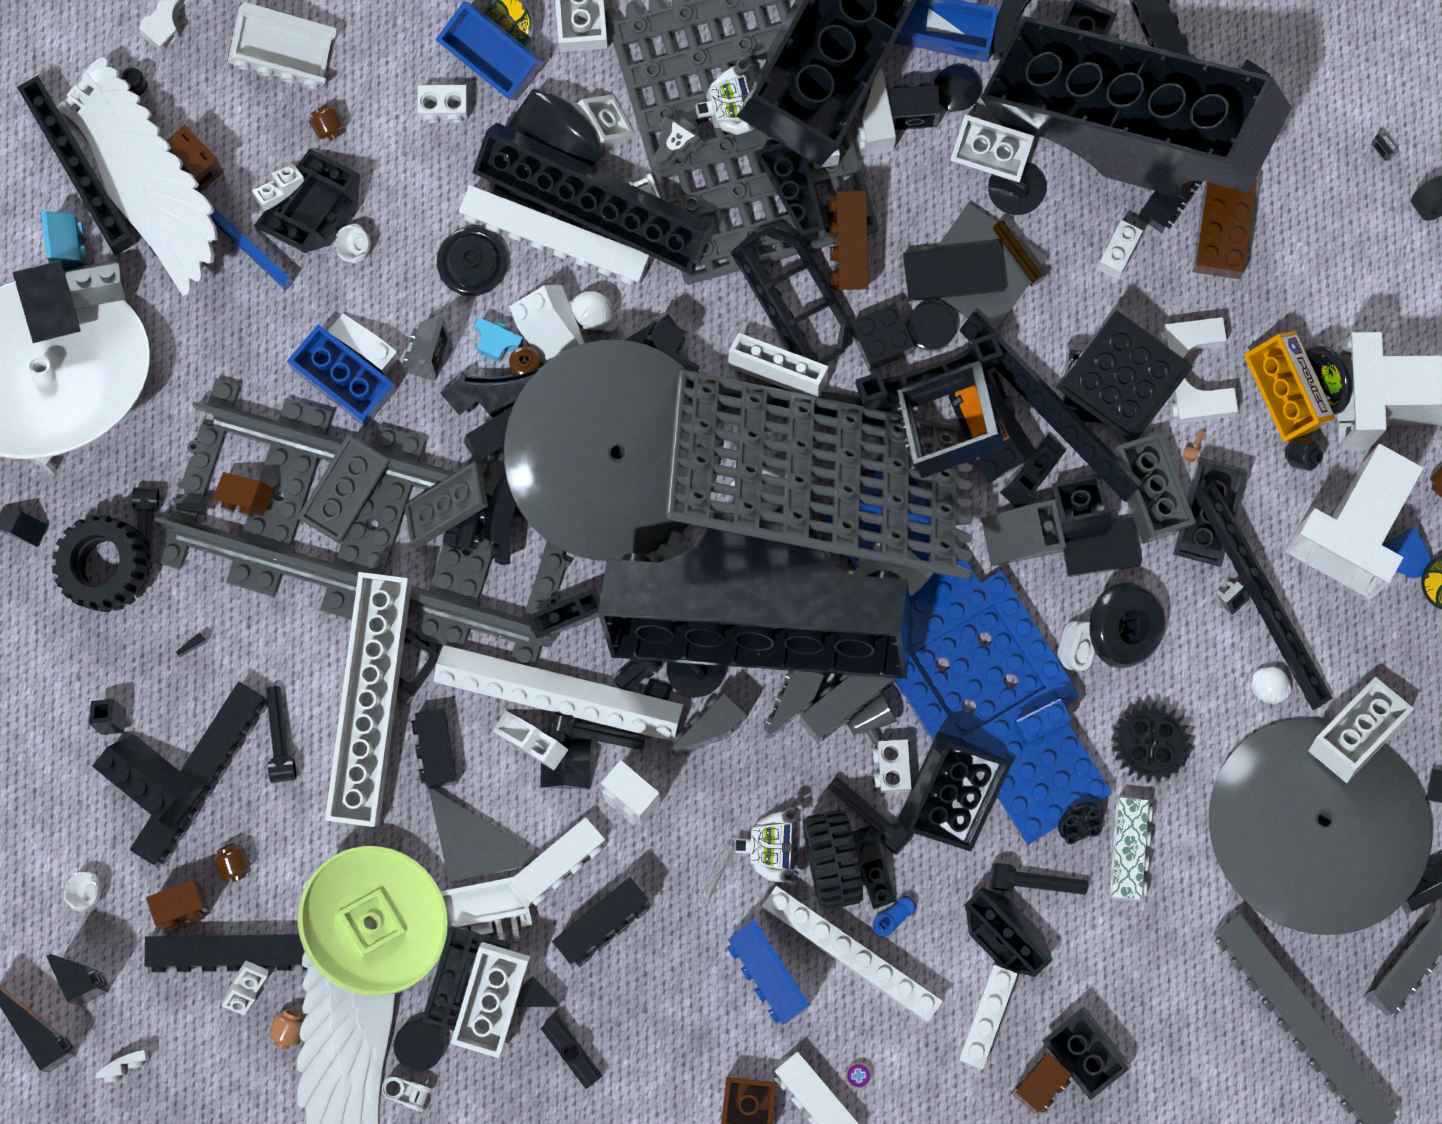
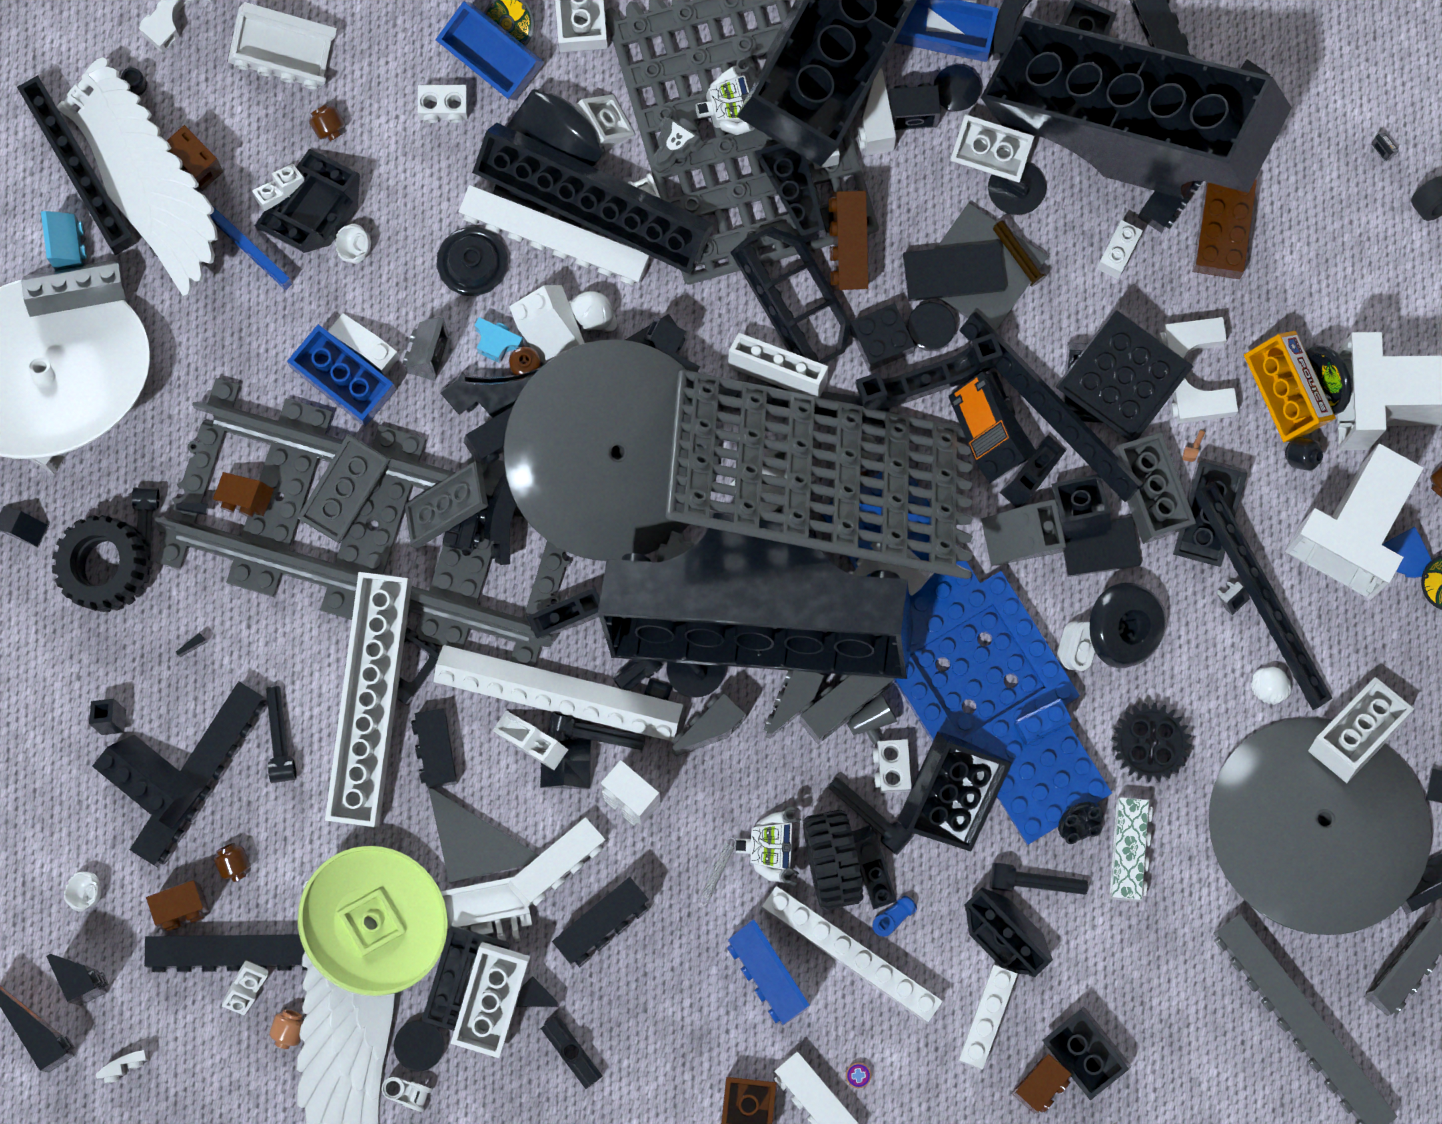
black tile [12,260,81,343] -> none
black window [897,360,1006,478] -> none

